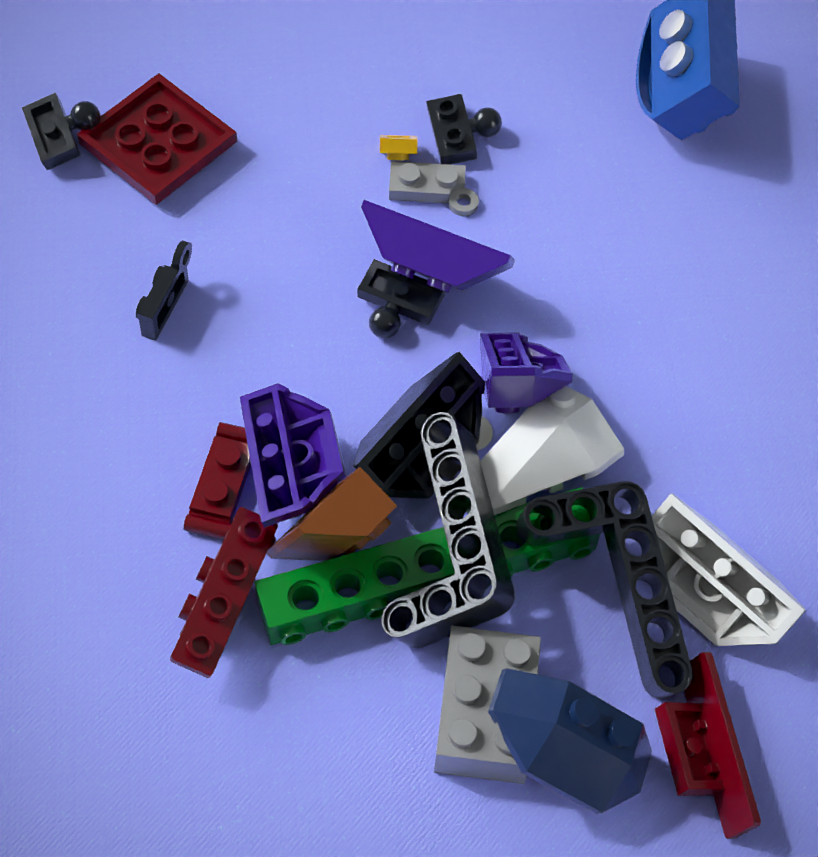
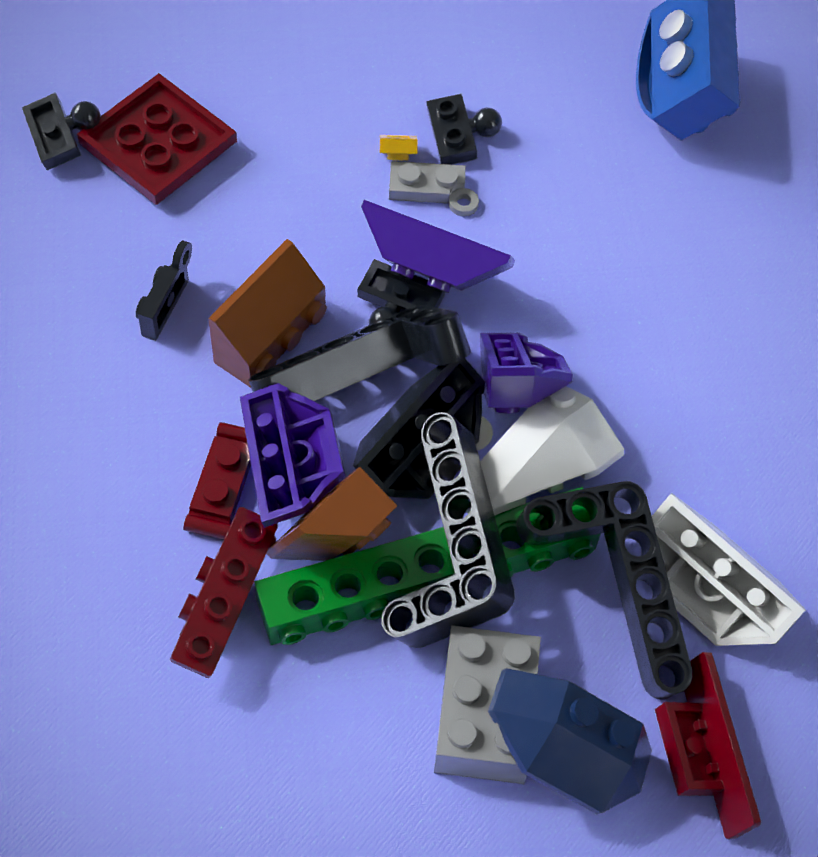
none -> dark orange slope [208,239,327,388]
none -> black beam [248,305,471,401]

